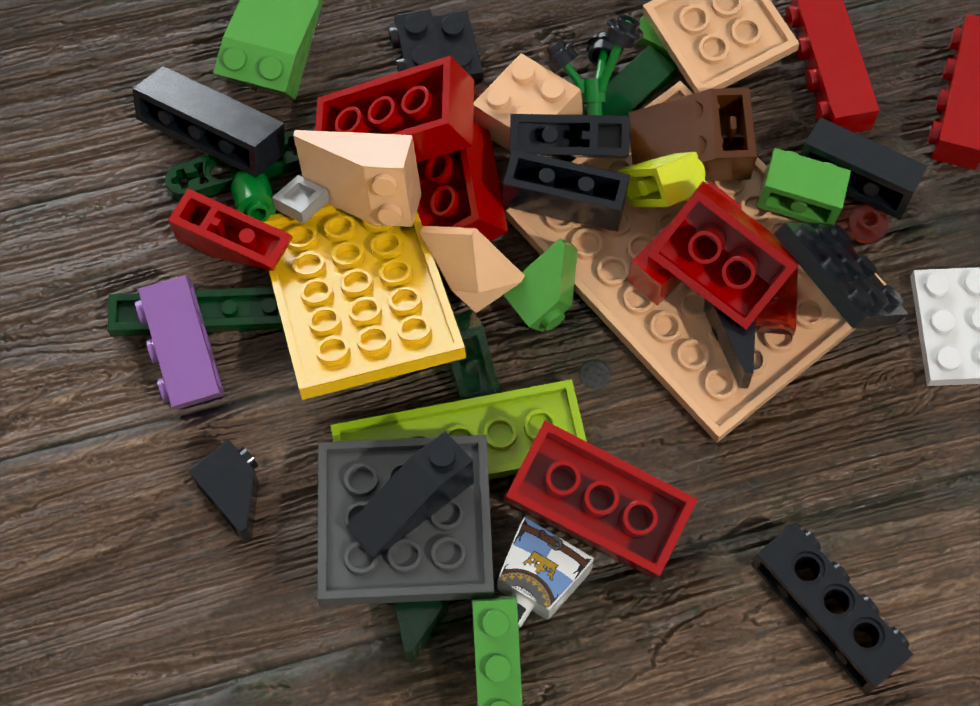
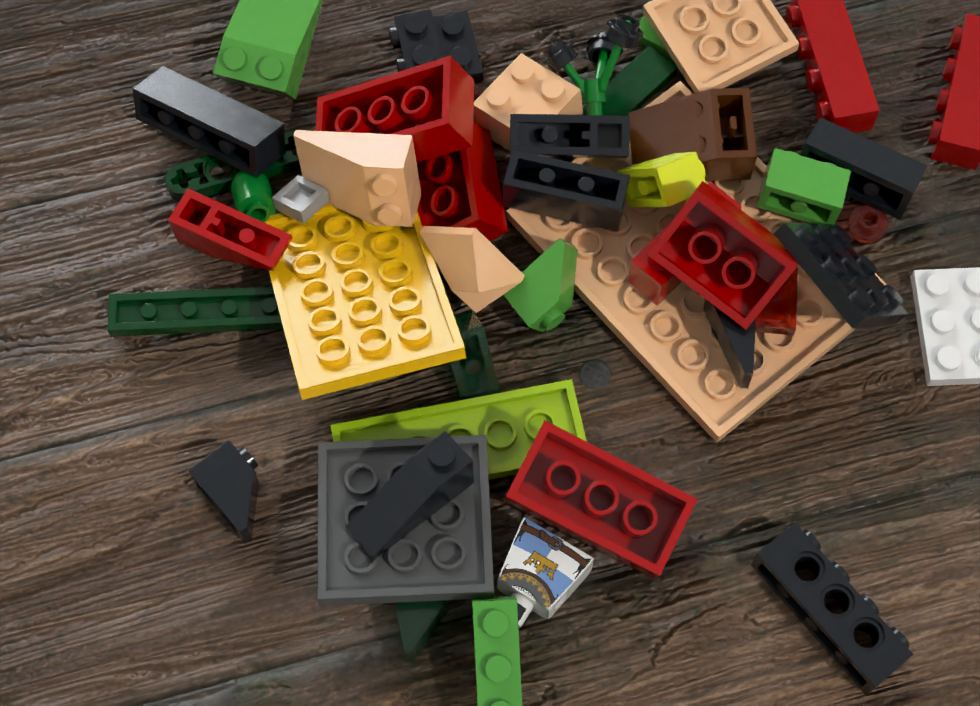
medium lavender brick [135,275,225,410] -> none

